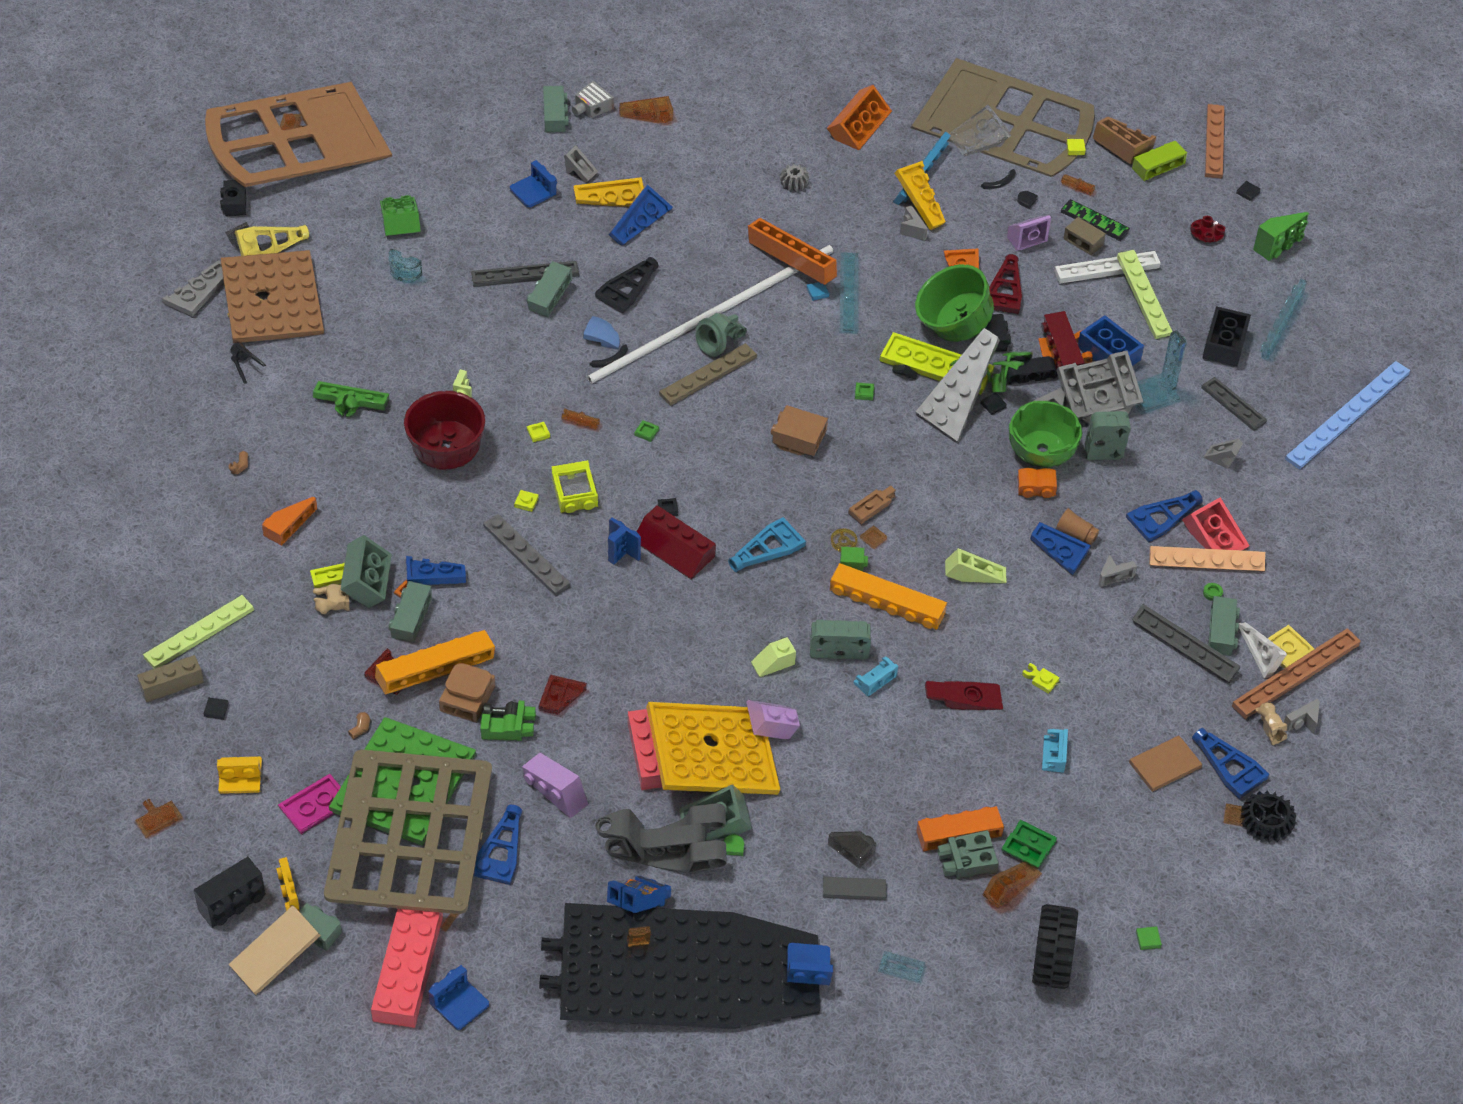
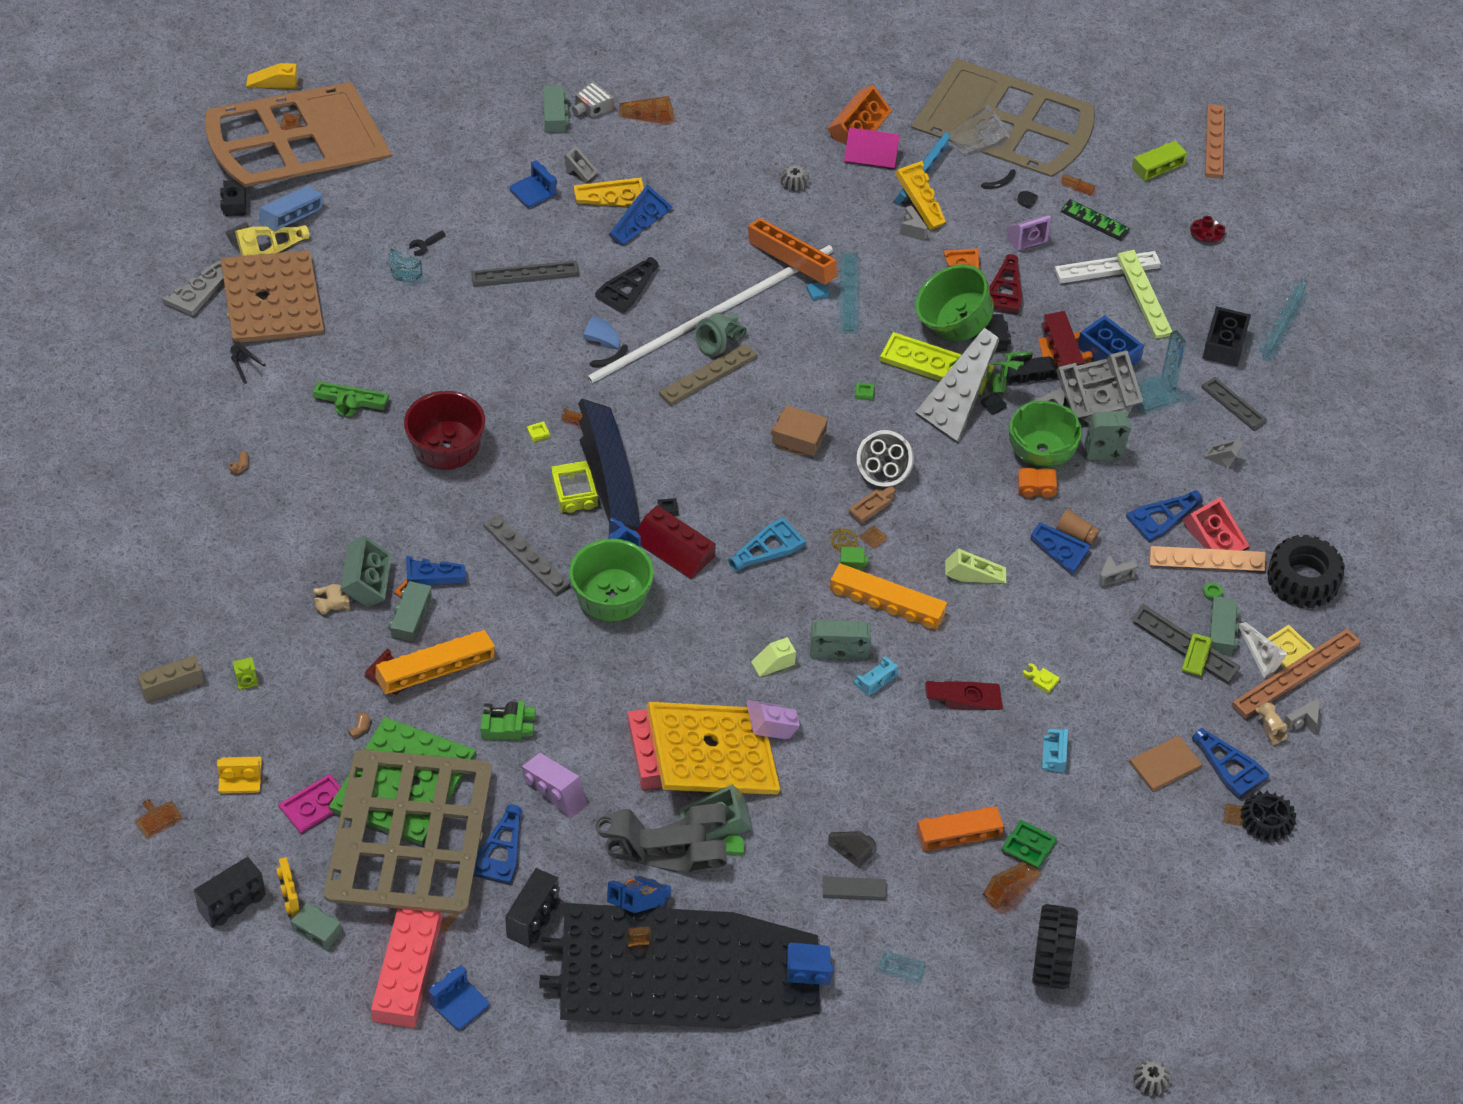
yellowish green plate [143,595,254,669] -> none
black tile [203,697,229,720] -> none
tan tile [229,905,321,995] -> none
orange slope [262,497,317,546] -> none
neon yellow plate [310,563,345,588] -> none
bright green slope [380,195,421,236] -> none
medium nougat brick [439,663,495,723] -> none
yellowish green bracket [453,369,472,398] -> none
neon yellow plate [514,490,539,512] -> none
sand green brick [527,261,573,317] -> none
clear red wing [538,675,587,715] -> none
bright green tile [634,420,659,442] -> none
black tile [892,364,918,379] -> none
sand green hips [937,830,998,879] -> none
dark tan brick [1064,217,1106,256] -> none
neon yellow tile [1066,139,1086,155] -> none
medium nougat wedge [1093,117,1156,164] -> none
bright green tile [1136,926,1162,950] -> none
black tile [1236,181,1261,201] -> none
bright green slope [1253,212,1309,261] -> none
light blue plate [1285,361,1410,470] -> none
none -> lime brick [232,657,258,690]
none -> yellow slope [246,63,298,89]
none -> medium blue brick [259,186,323,231]
none -> black piece [409,230,445,256]
none -> black brick [505,868,561,947]
none -> bright green piece [569,539,654,622]
none -> slope [578,399,640,531]
none -> dark pink tile [844,128,900,169]
none -> white cylinder [857,430,914,487]
none -> light grey gear [1133,1058,1171,1096]
none -> lime tile [1182,633,1213,676]
none -> black tyre [1267,535,1345,608]

